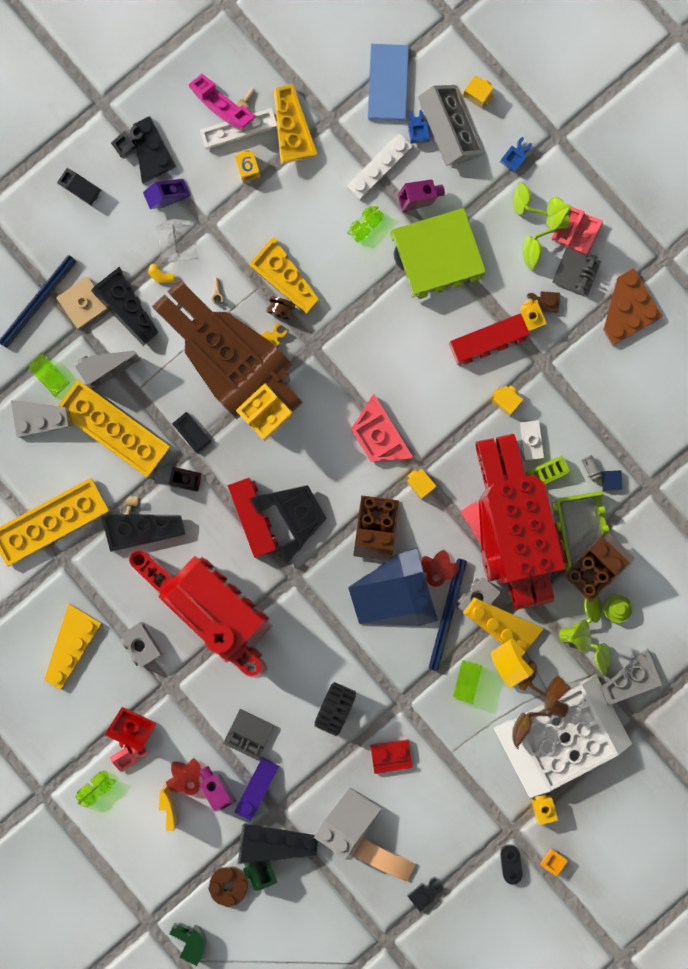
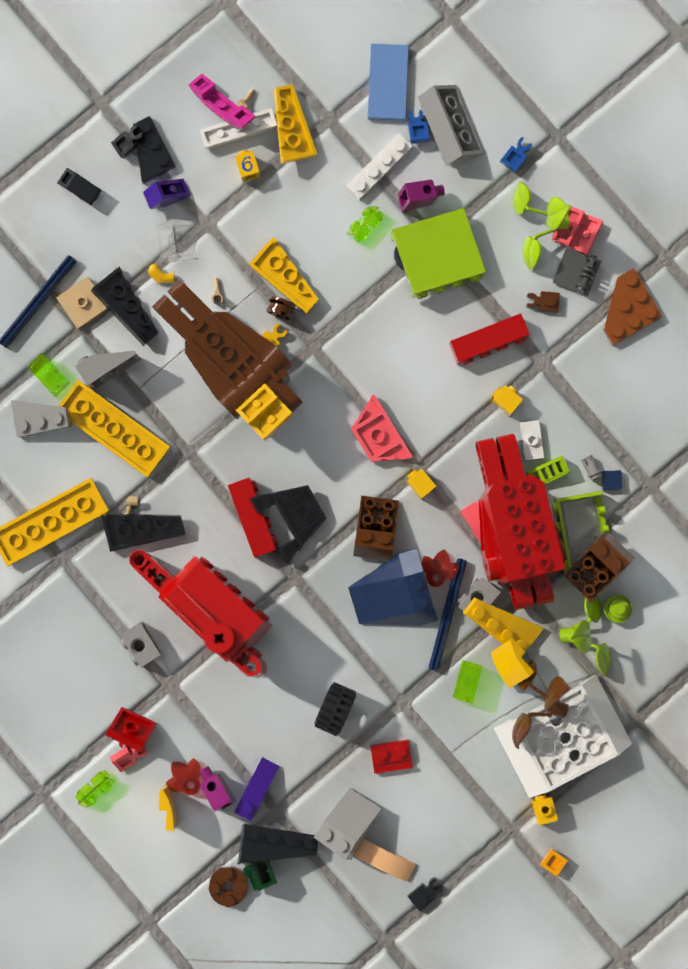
yellow wing [44,604,102,690] -> none
black slope [155,465,202,492] -> none
dark green brick [169,923,206,966] -> none
black tile [172,412,211,453] -> none
dark grey hinge [223,709,275,760] -> none
yellow brick [463,75,494,109] -> none
black plate [500,844,523,885] -> none
yellow brick [520,299,547,331] -> none
light grey wing [601,649,662,705] -> none

